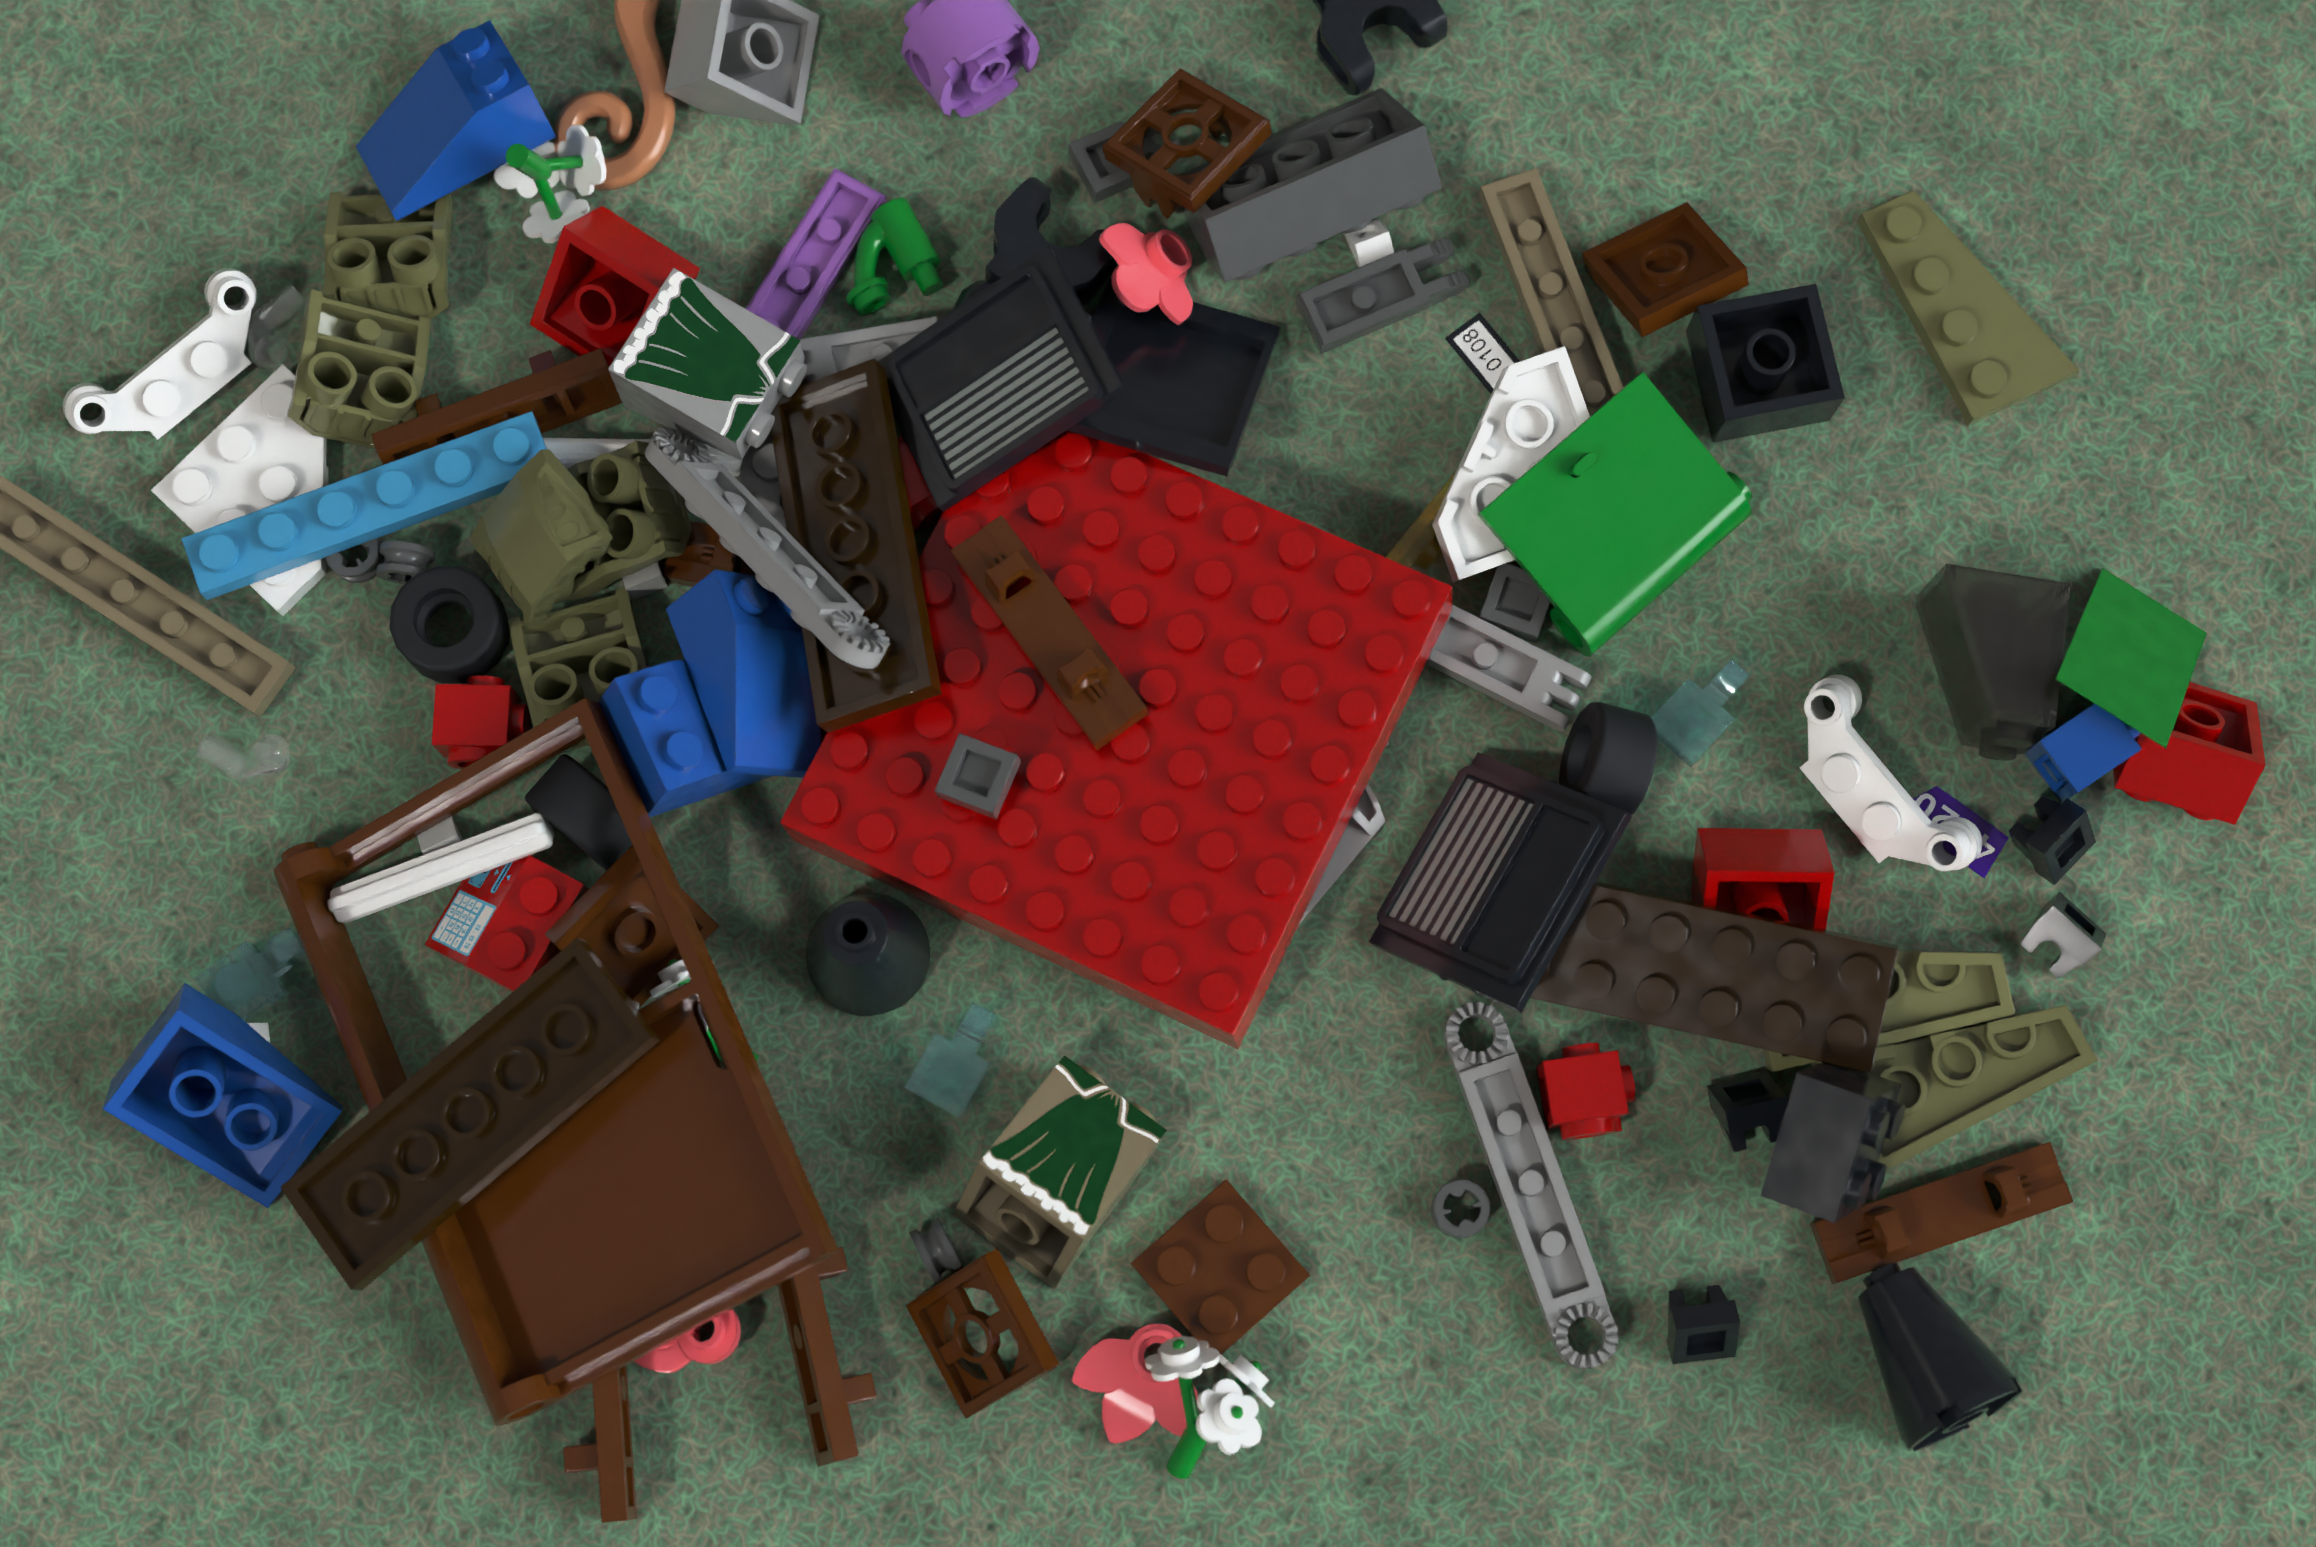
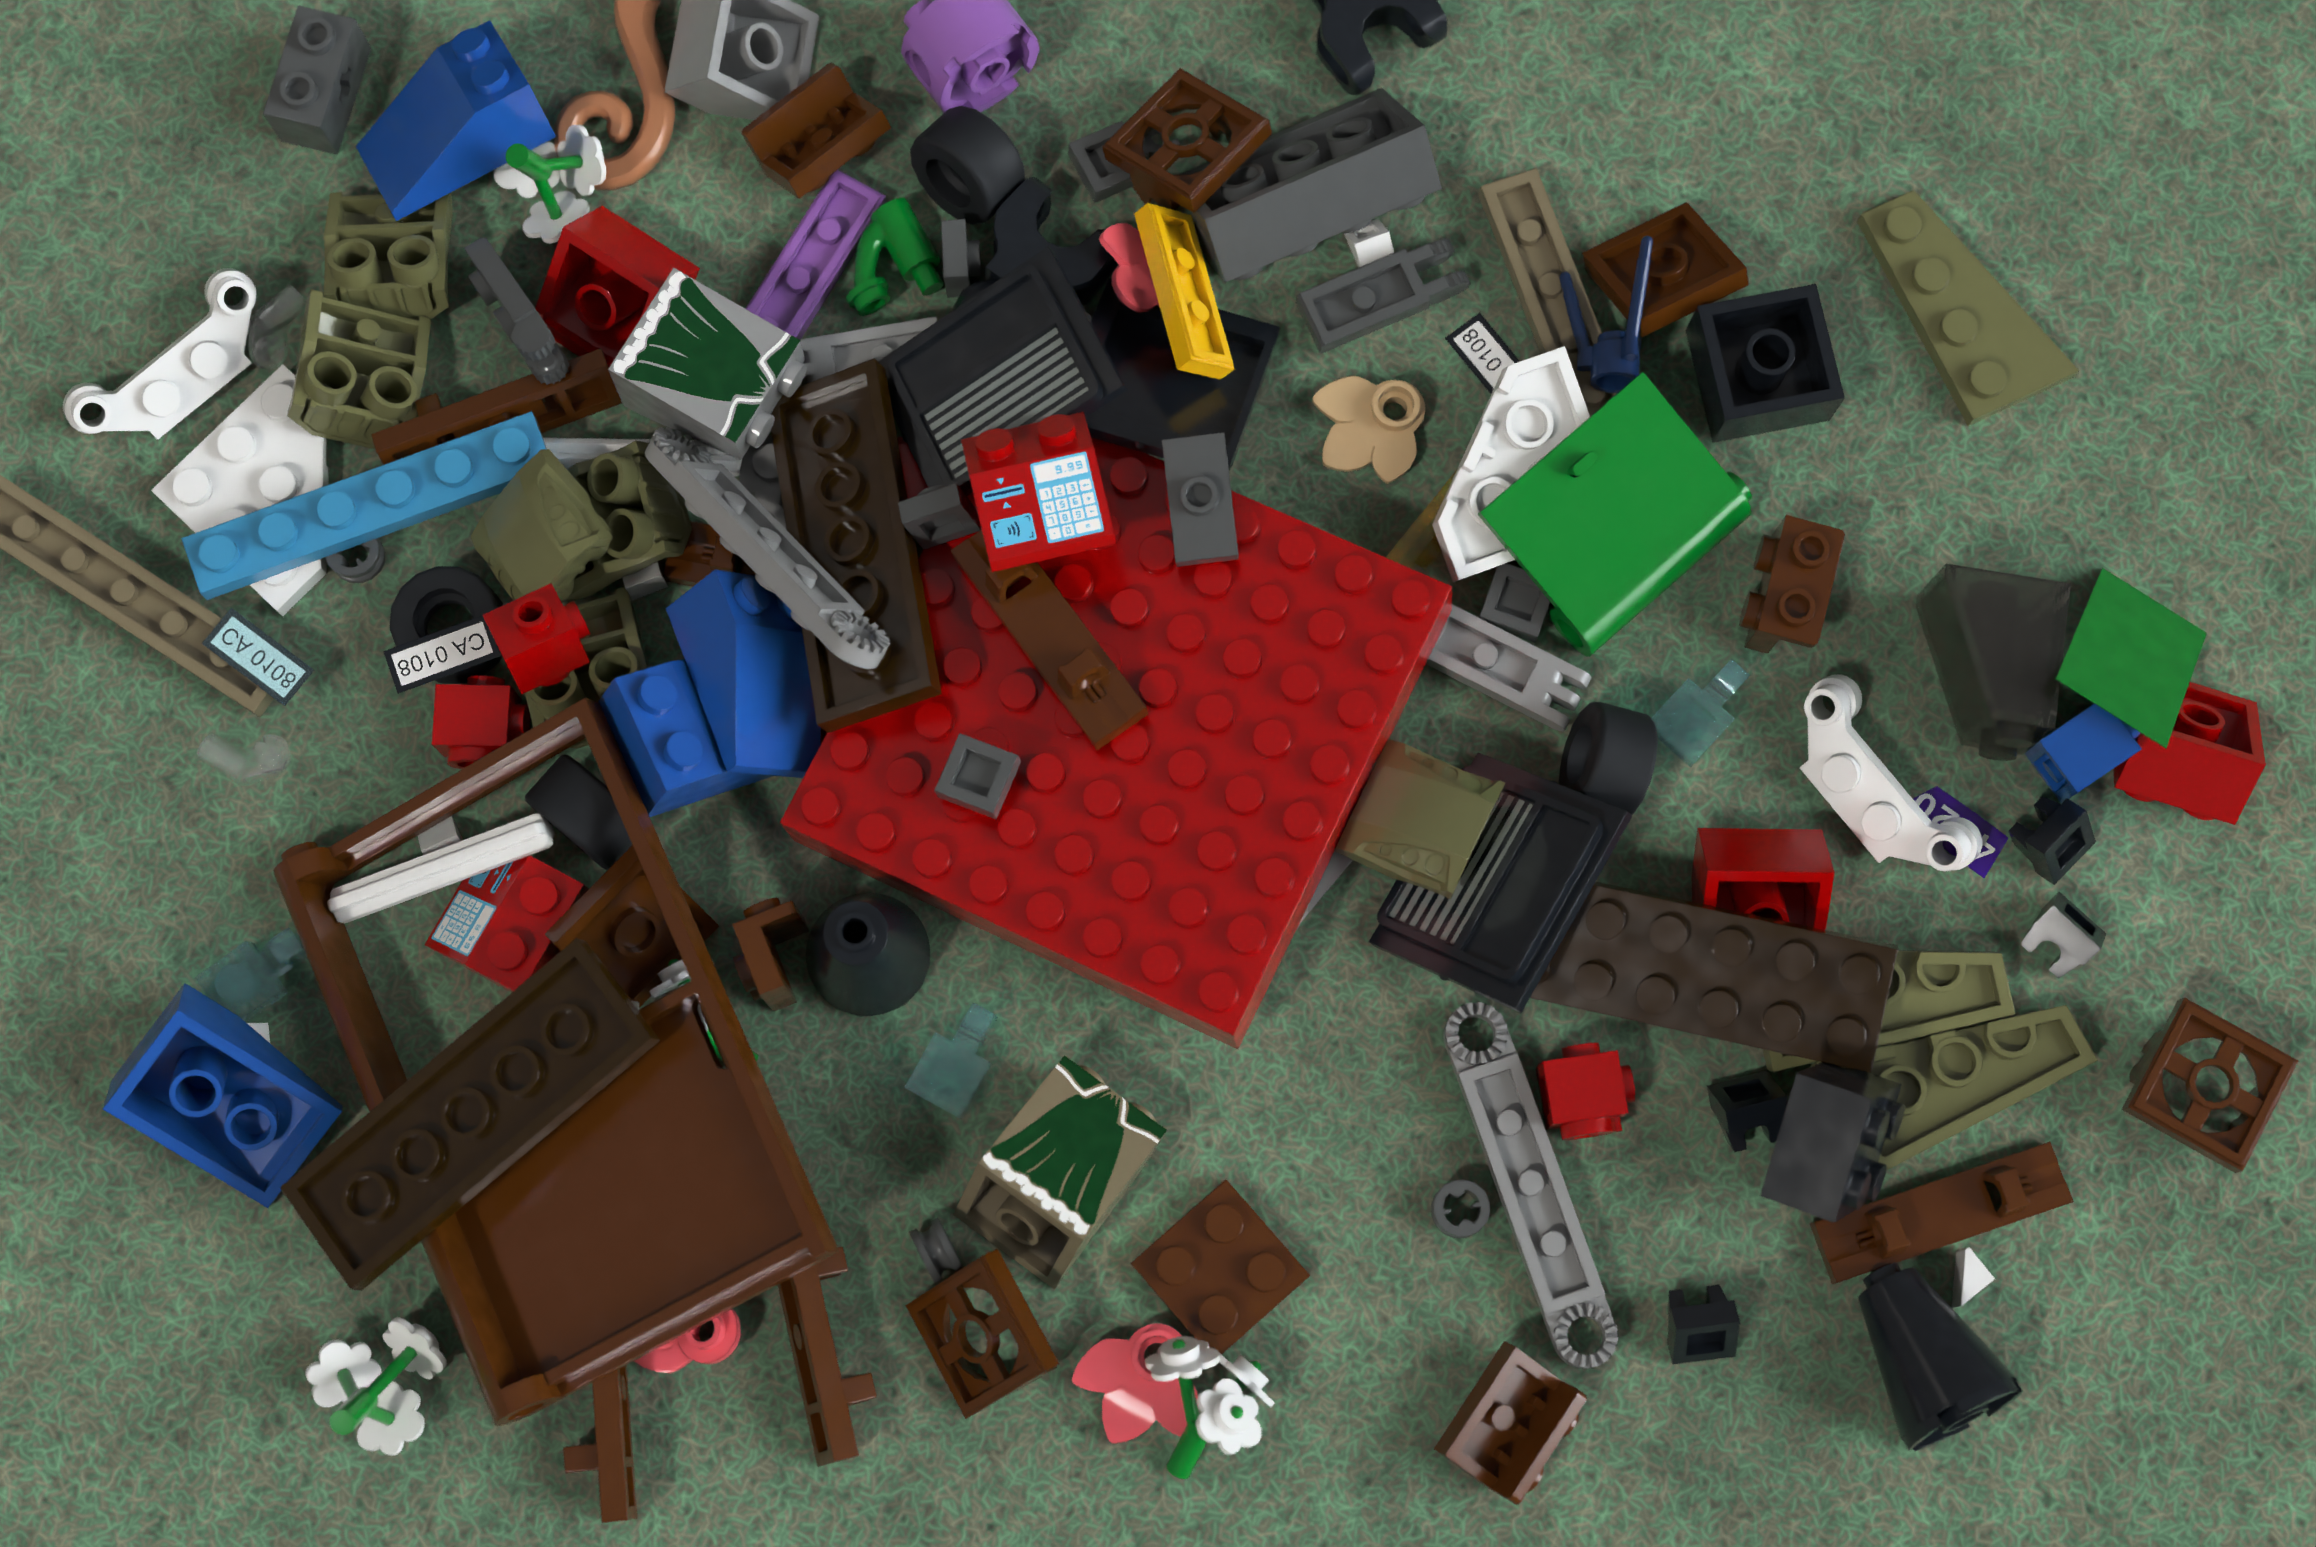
dark grey bush [376,541,436,584] -> none
none -> clear light blue sticker [202,608,314,706]
none -> dark grey brick [263,5,372,155]
none -> white plant [306,1317,447,1456]
none -> sticker [383,615,501,694]
none -> dark grey hinge [464,237,570,385]
none -> red brick [482,583,591,695]
none -> reddish brown bracket [732,898,809,1011]
none -> reddish brown bracket [742,63,892,199]
none -> dark grey plate [898,483,981,550]
none -> black tyre [910,106,1025,225]
none -> dark grey plate [941,219,981,298]
none -> red slope [961,412,1116,572]
none -> yellow tile [1134,203,1234,380]
none -> dark grey plate [1162,432,1239,567]
none -> tan plate [1312,376,1425,484]
none -> olive slope [1335,739,1505,899]
none -> reddish brown bracket [1434,1341,1587,1505]
none -> dark blue plant [1559,236,1653,393]
none -> reddish brown bracket [1739,515,1845,654]
none -> white piece [1952,1247,1995,1308]
none -> reddish brown piece [2121,997,2299,1173]

